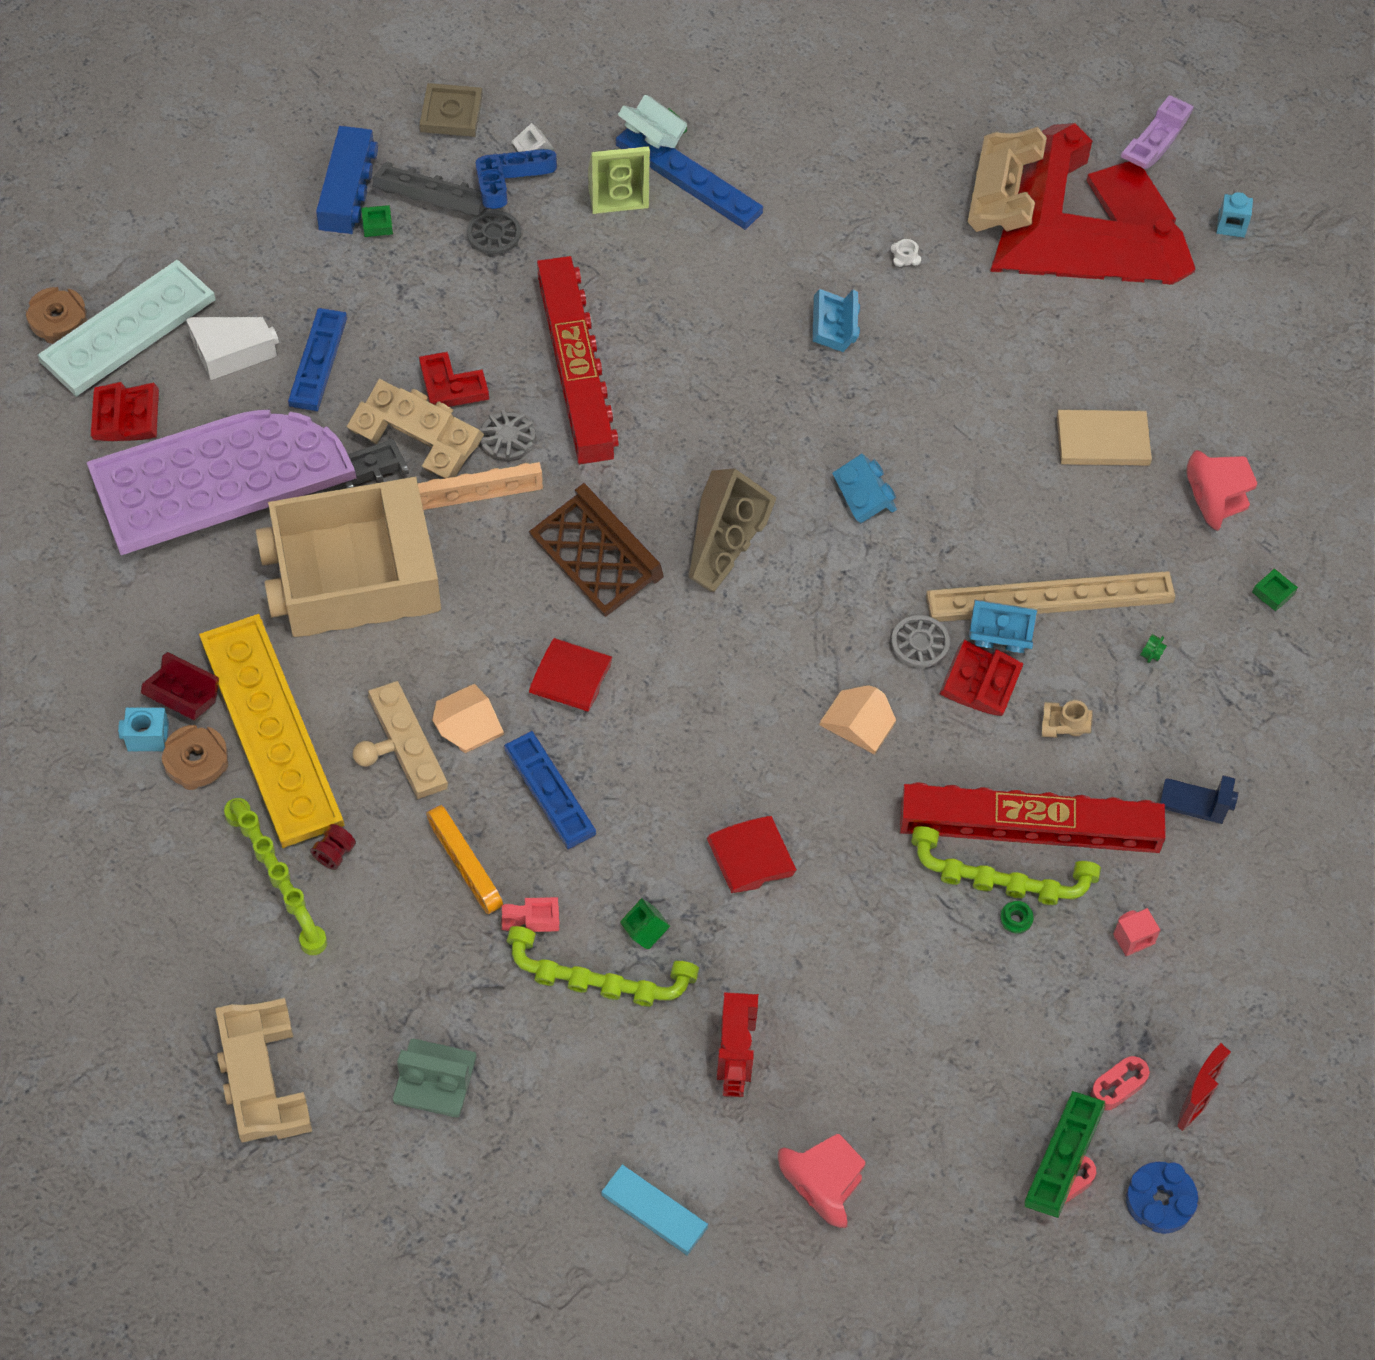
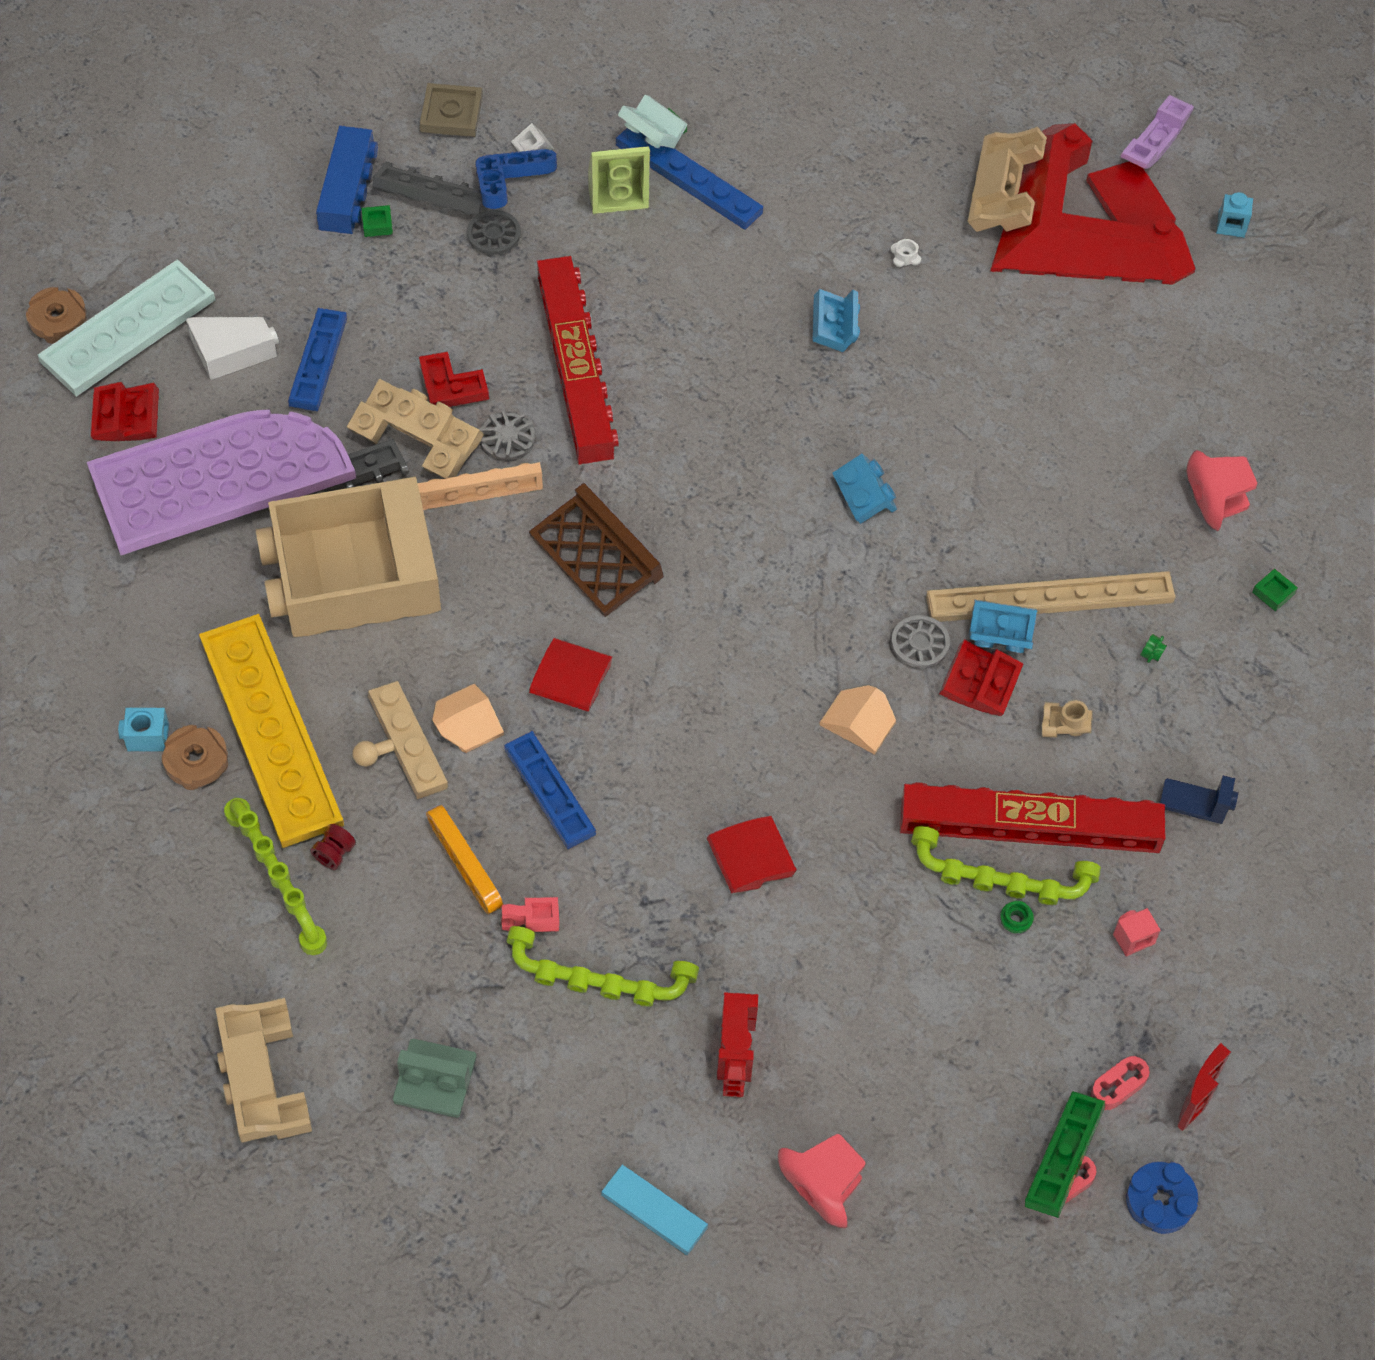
dark red bracket [141,652,219,720] -> none
green slope [620,898,670,949] -> none
dark tan wedge [689,468,777,592] -> none
tan tile [1057,410,1152,466] -> none

